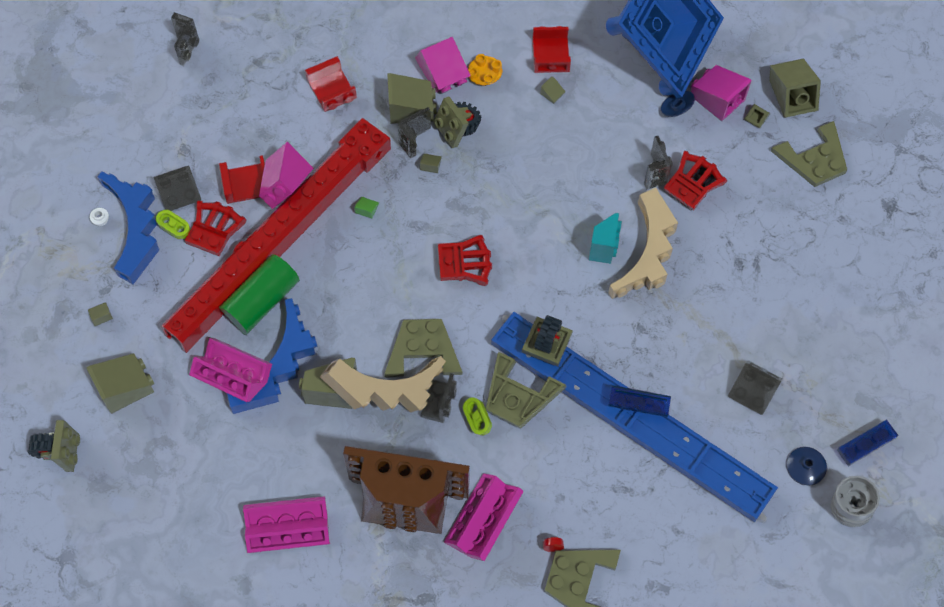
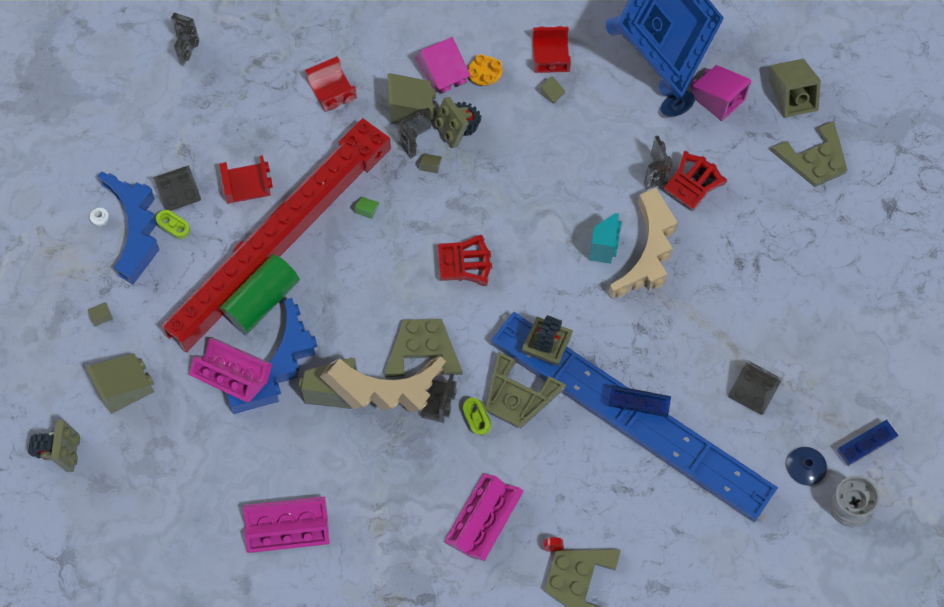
red plate [185,200,247,257] -> none
dark pink slope [259,141,314,209] -> none
reddish brown wedge [343,446,470,534] -> none
olive slope [745,104,770,128] -> none

